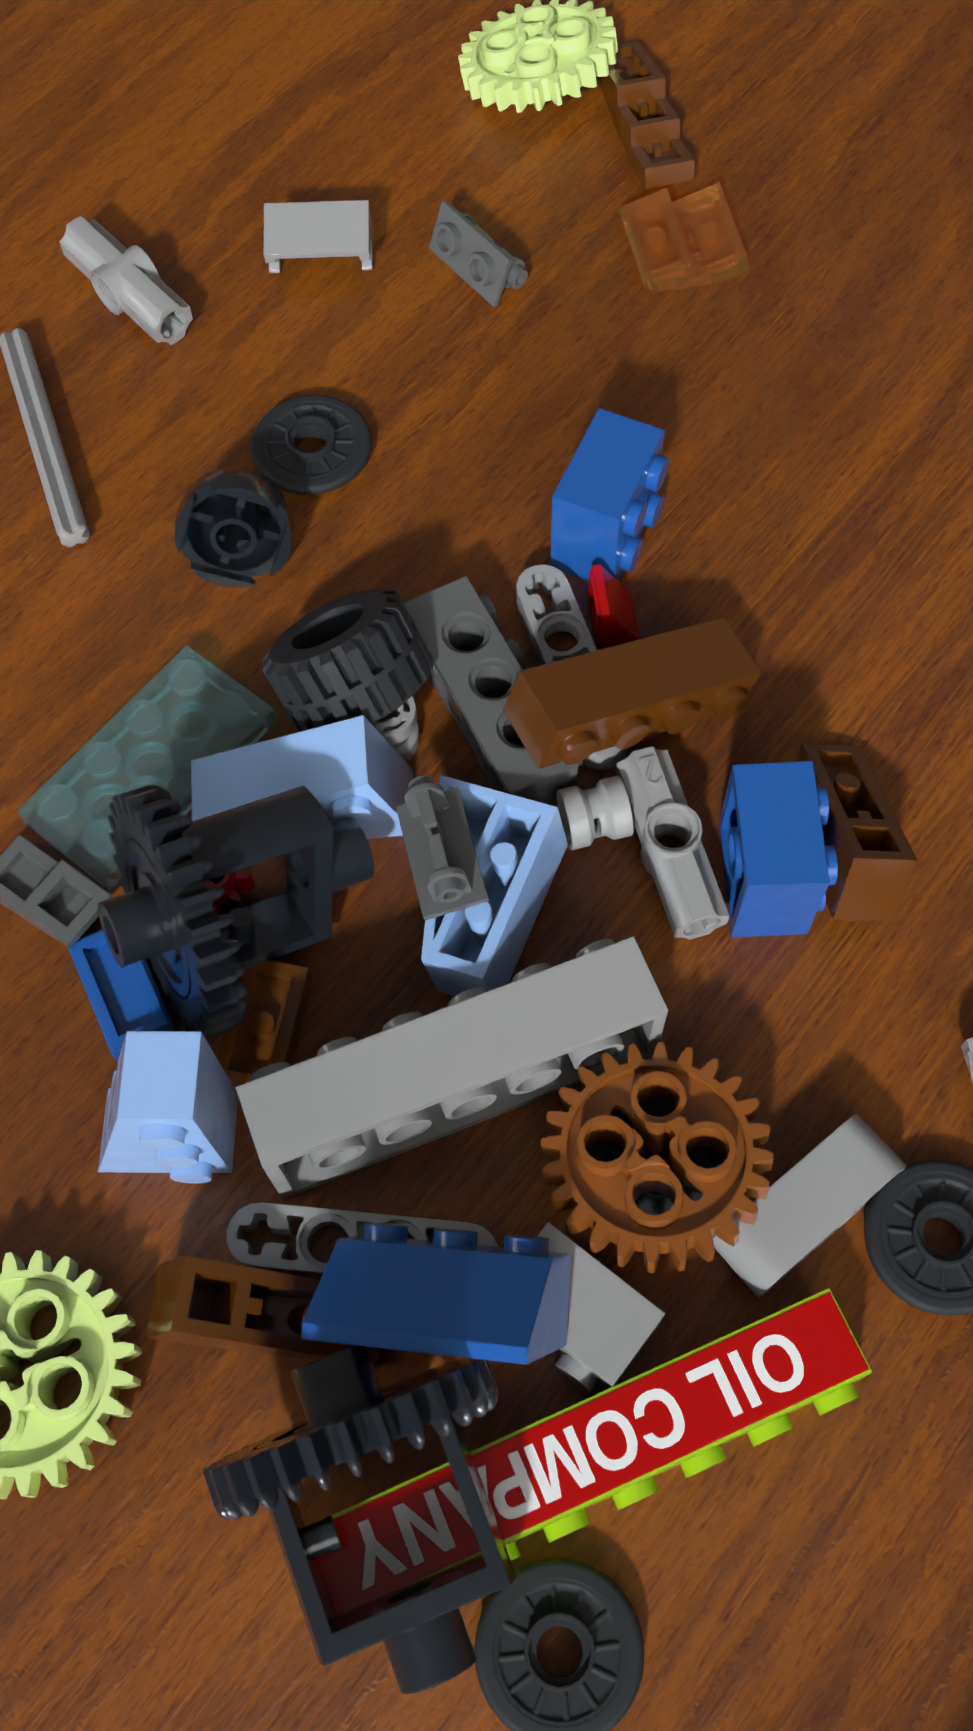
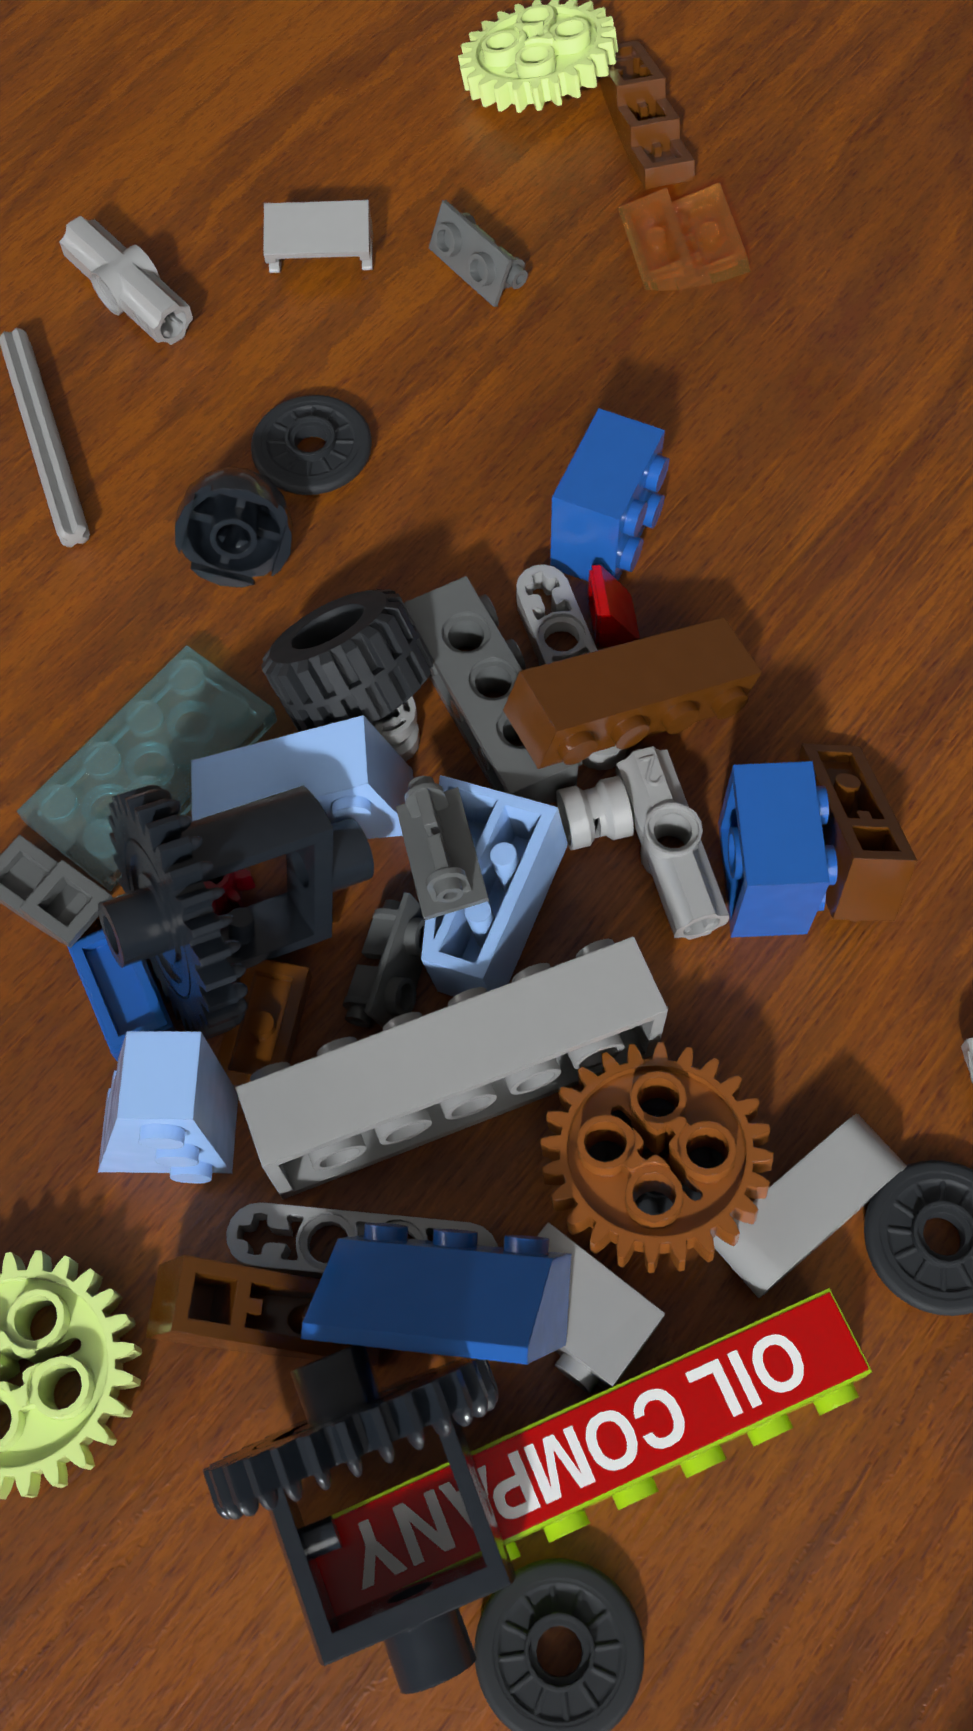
none -> dark grey hinge [342,892,425,1028]

